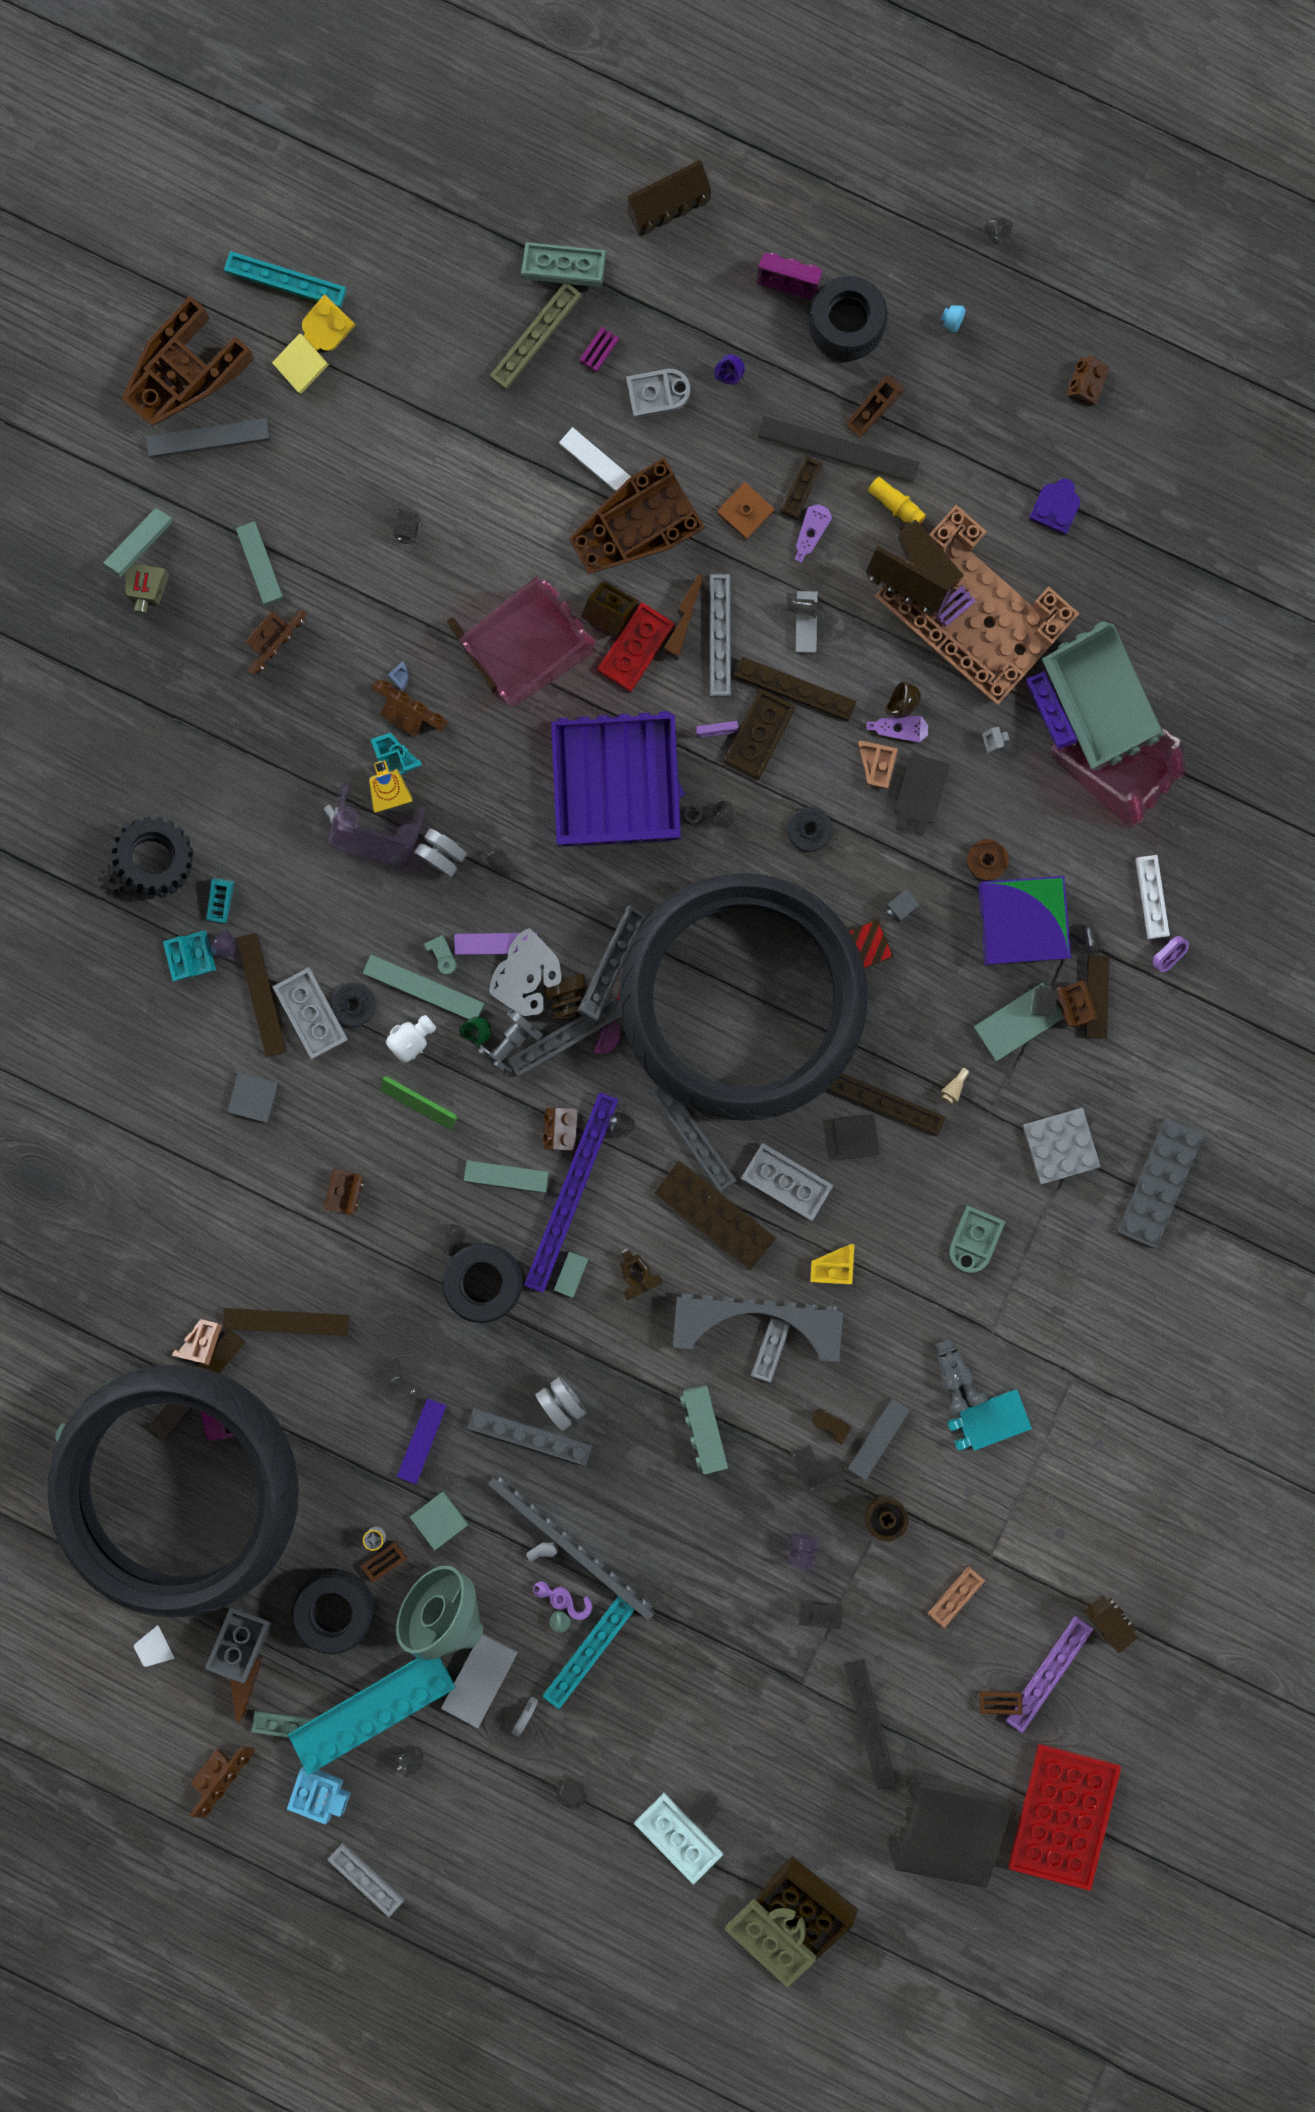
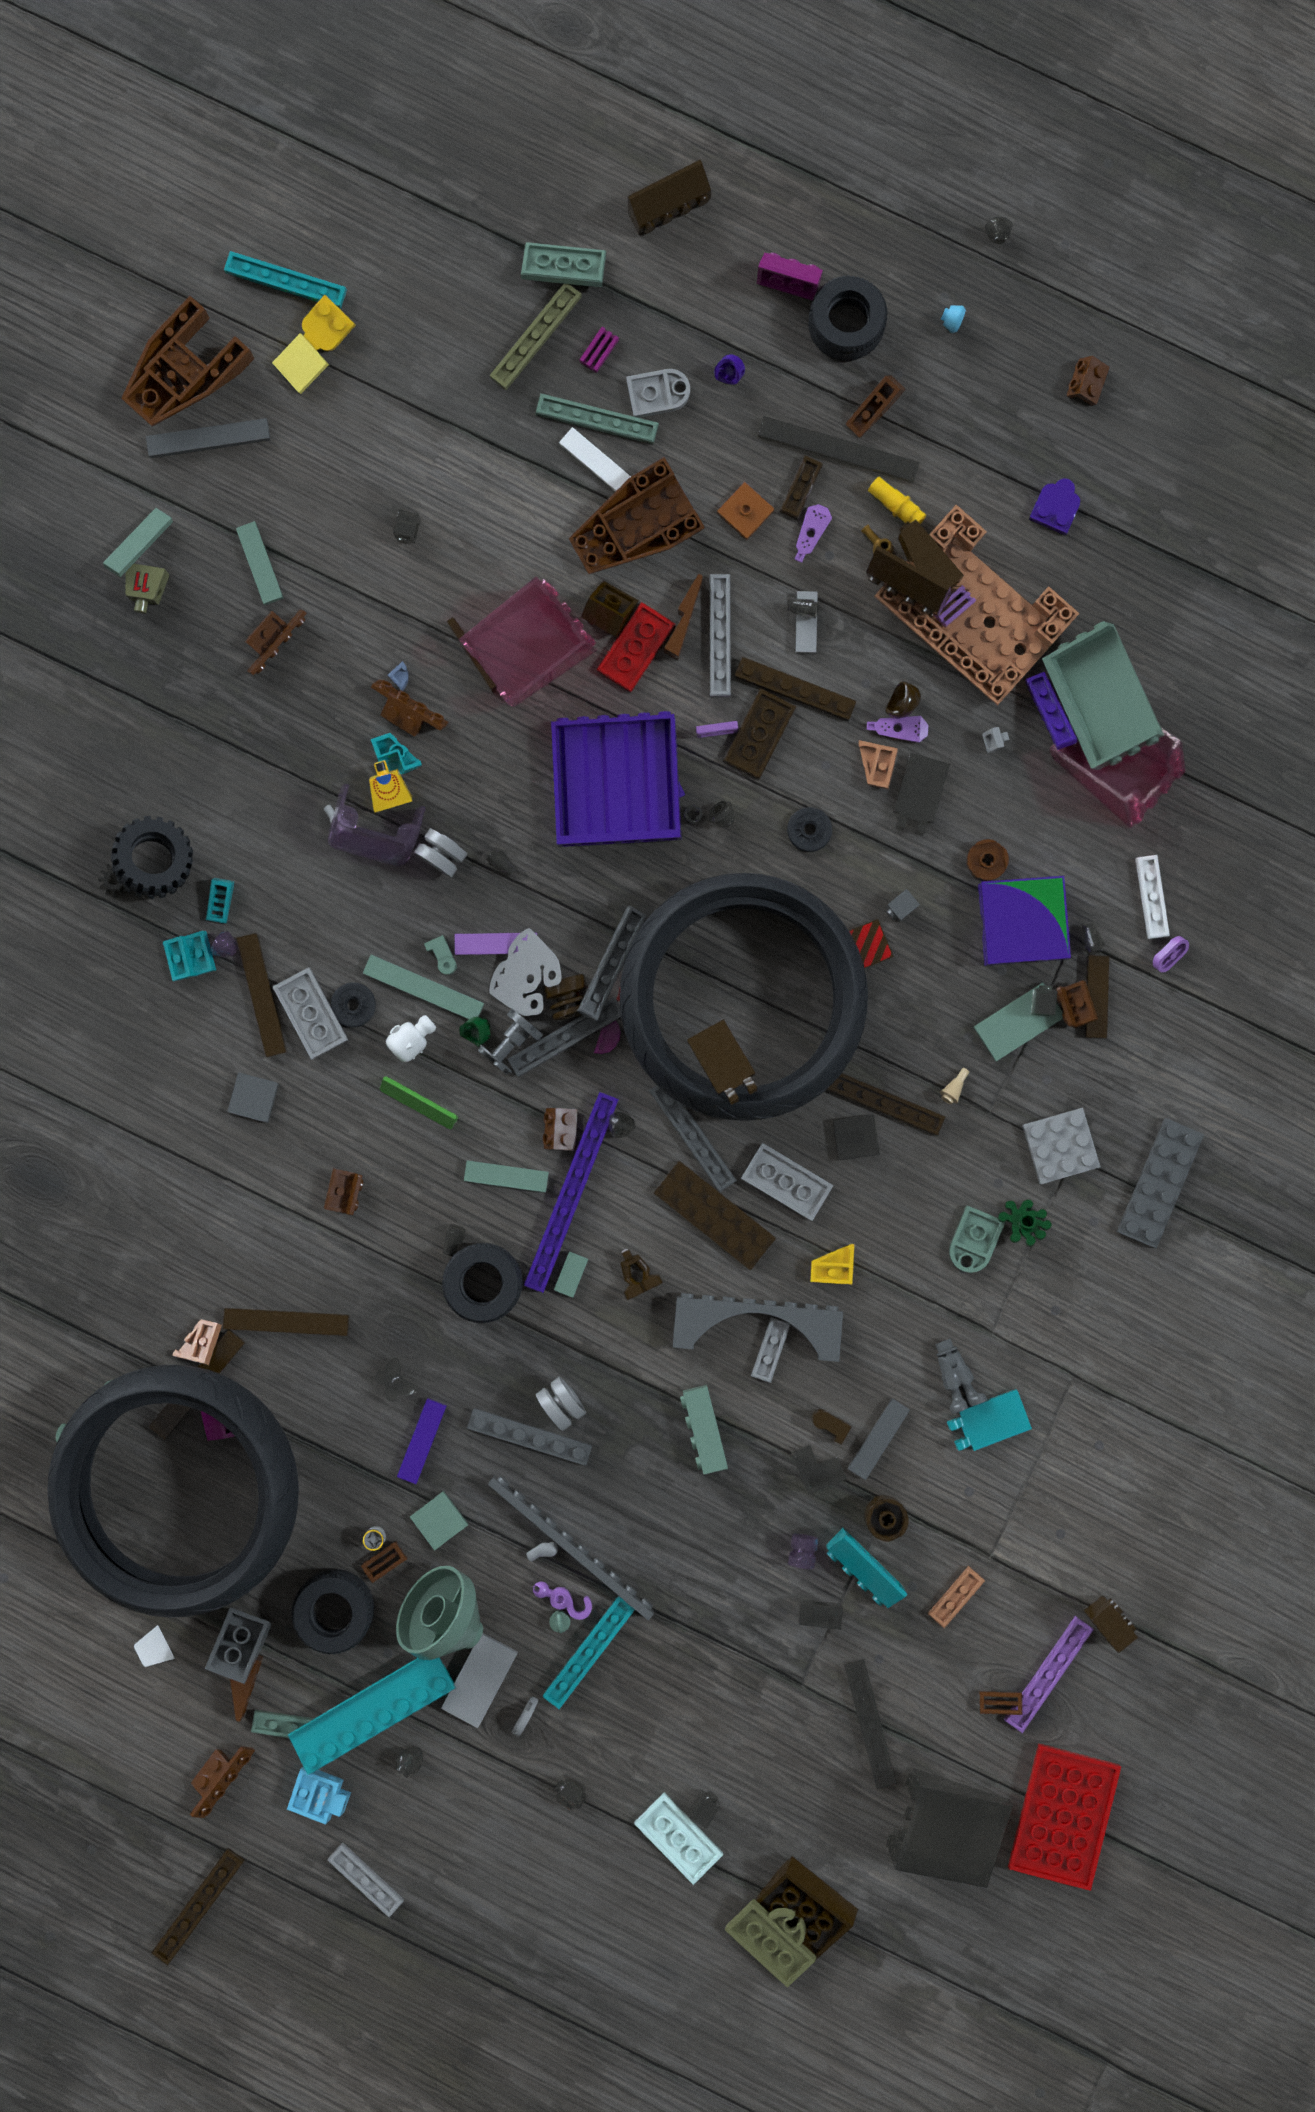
none -> dark brown tile [151,1848,245,1966]
none -> sand green tile [536,394,659,445]
none -> dark brown tile [687,1019,757,1106]
none -> teal slope [826,1528,908,1608]
none -> pearl gold bar [861,524,893,554]
none -> dark green animal [998,1199,1052,1247]

